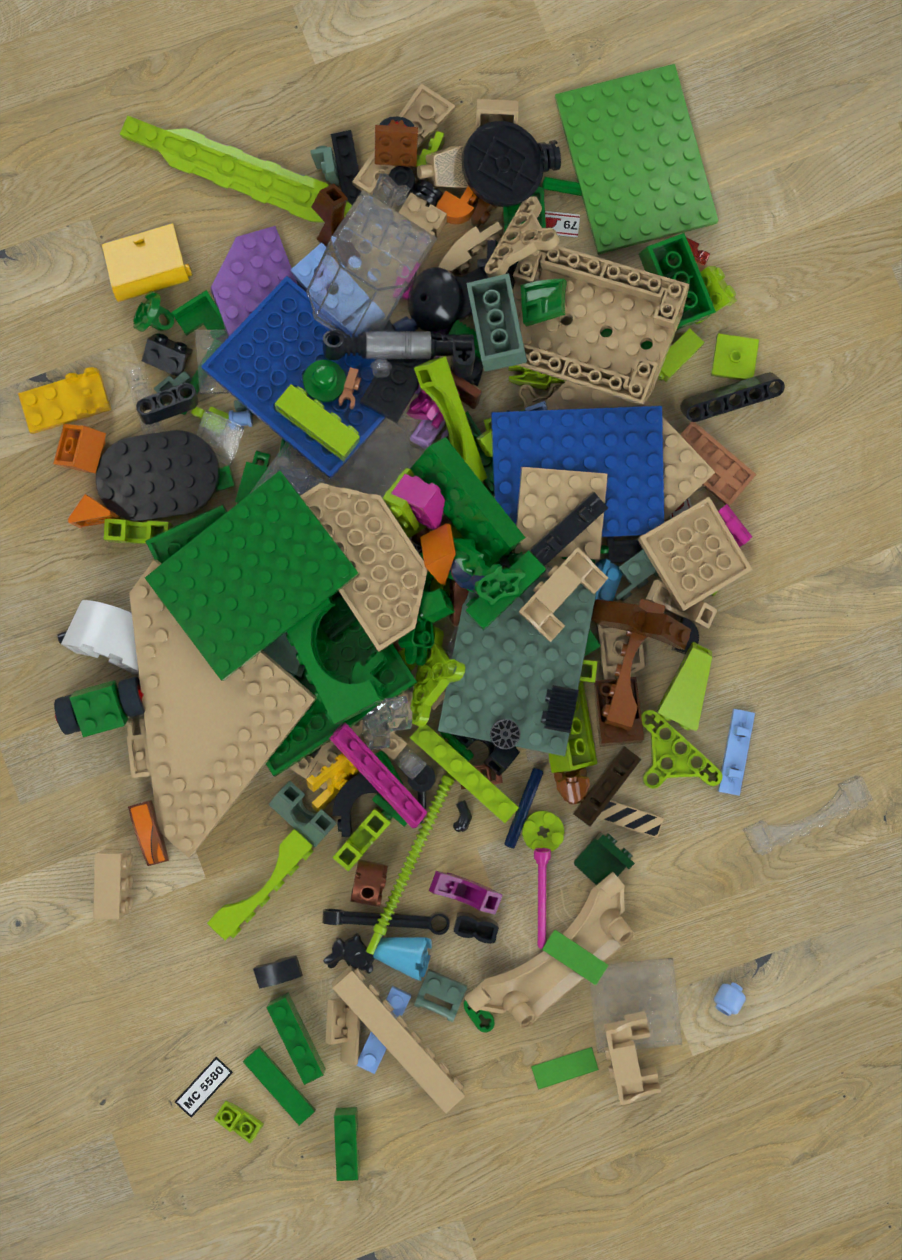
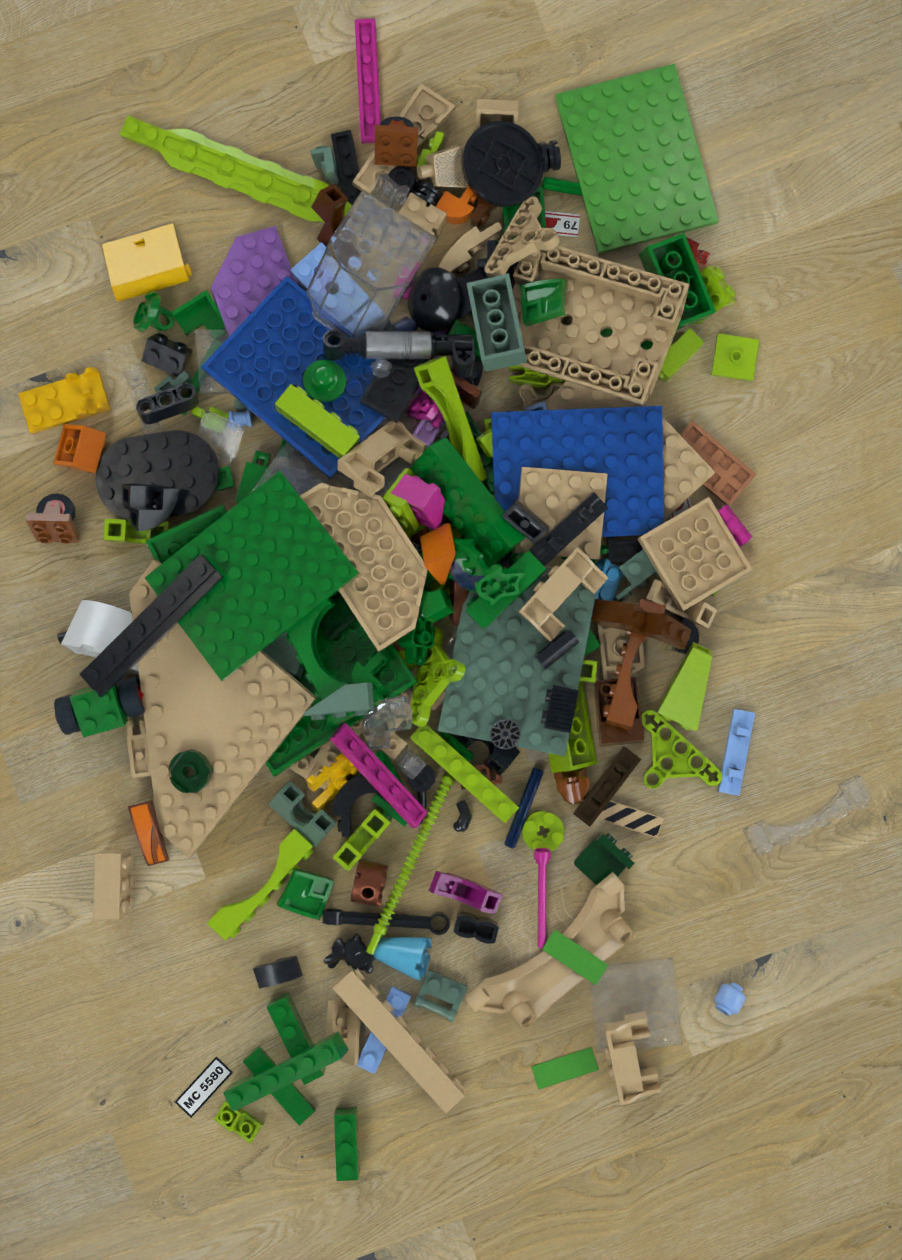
orange slope [68,494,120,528] -> none
nougat plate [339,367,361,409] -> none
green beam [464,999,495,1033] -> none
black beam [680,372,785,422] -> none
none -> dark orange plate [26,493,80,544]
none -> black plate [79,554,224,697]
none -> black brick [122,484,179,531]
none -> dark green plate [169,749,213,793]
none -> green arch [223,1031,348,1112]
none -> green plate [277,868,334,921]
none -> sand green slope [304,683,374,720]
none -> tan bracket [337,421,426,497]
none -> dark pink tile [355,18,381,144]
none -> black brick [502,499,550,544]
none -> black brick [534,630,579,670]

